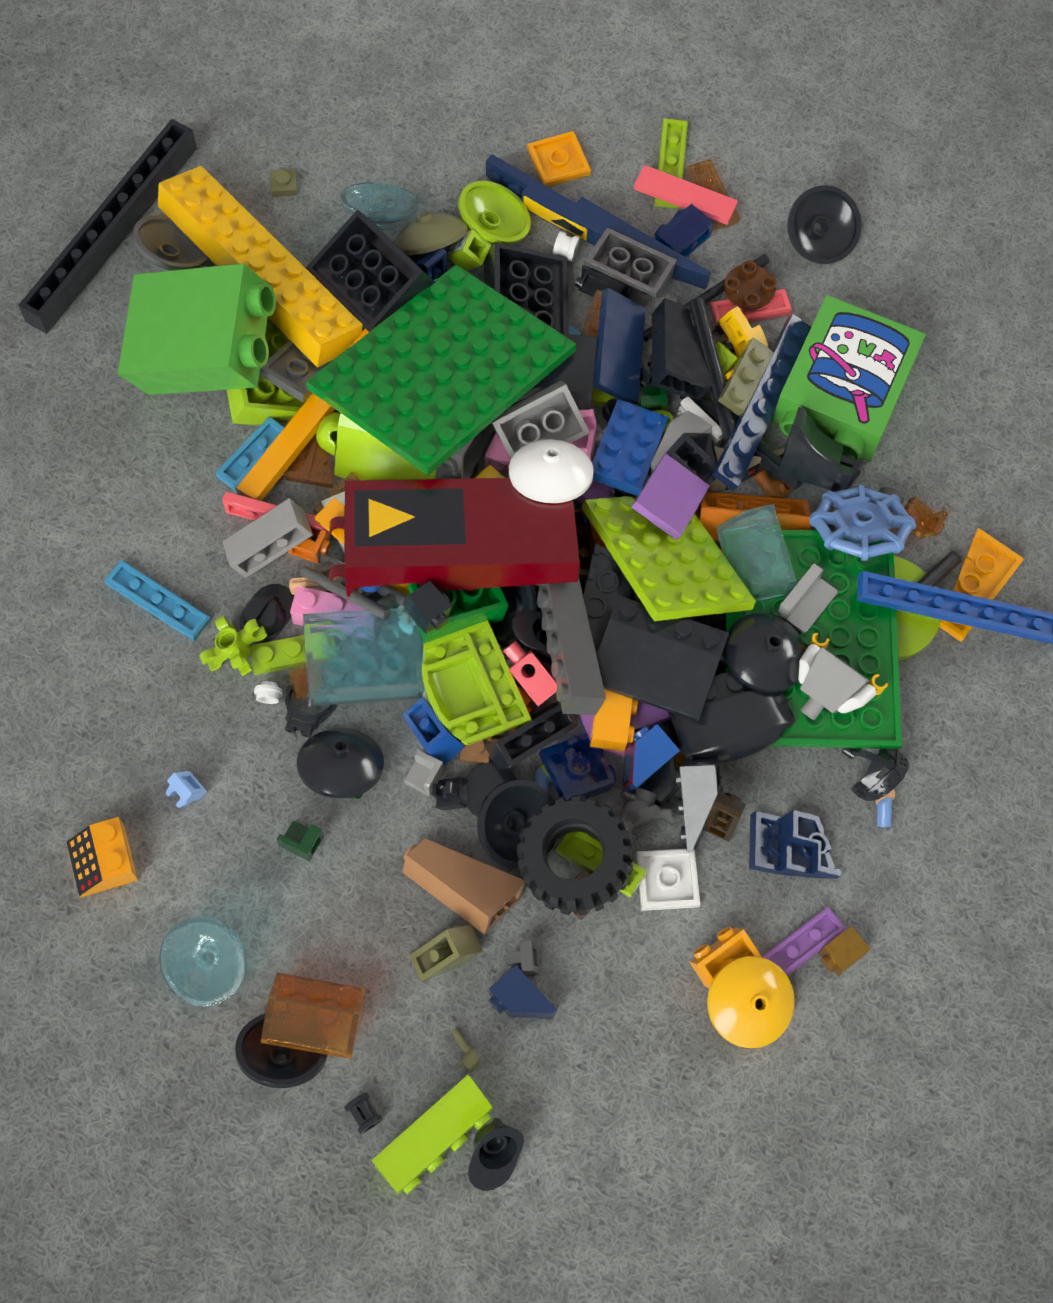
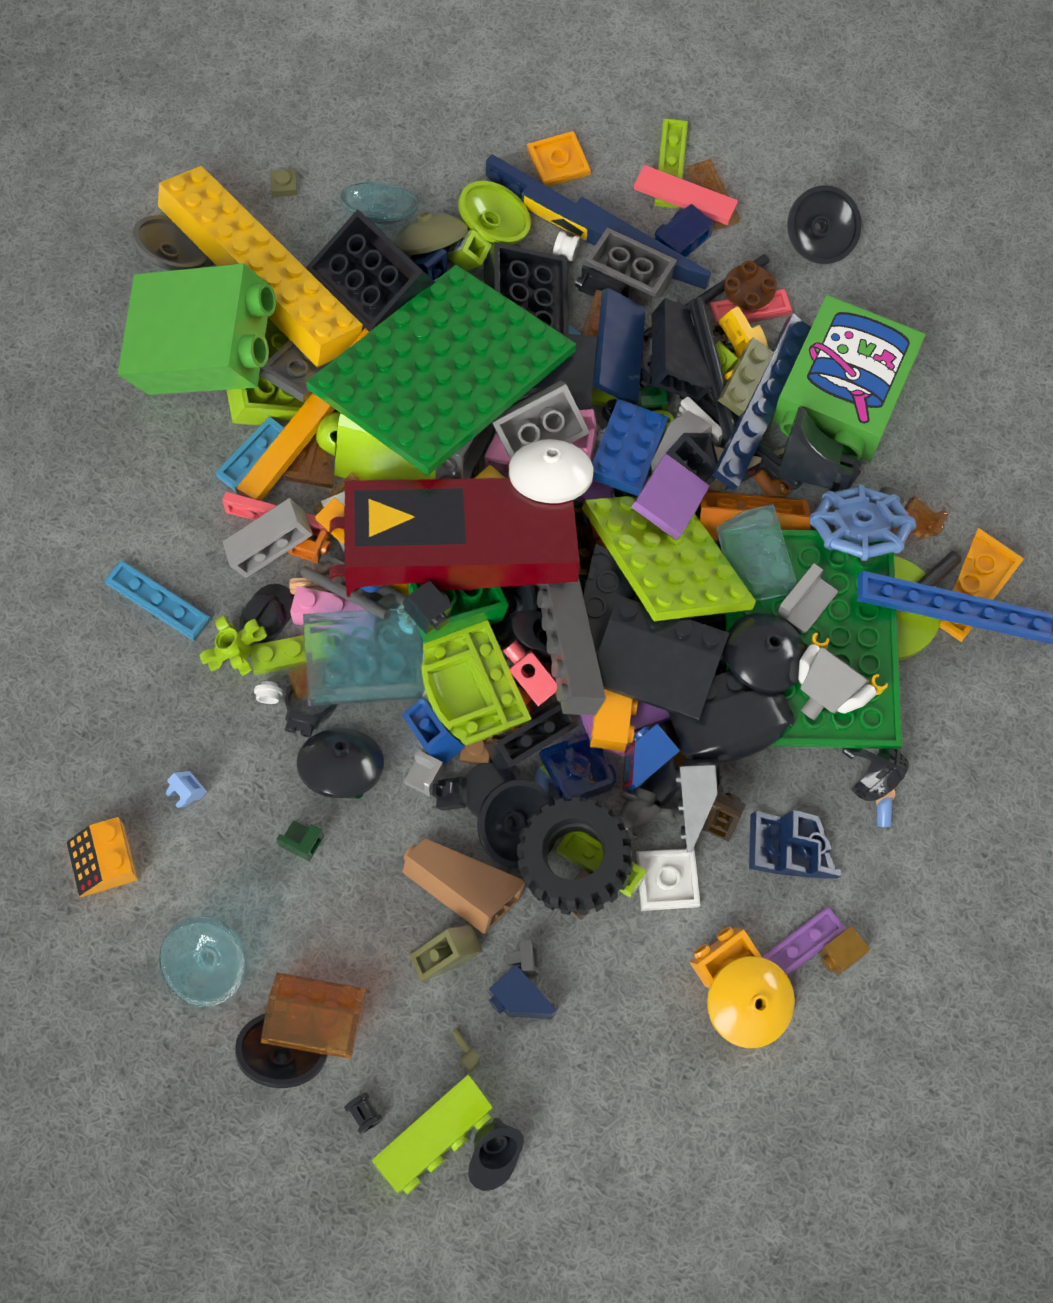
black brick [18,119,197,334] -> none

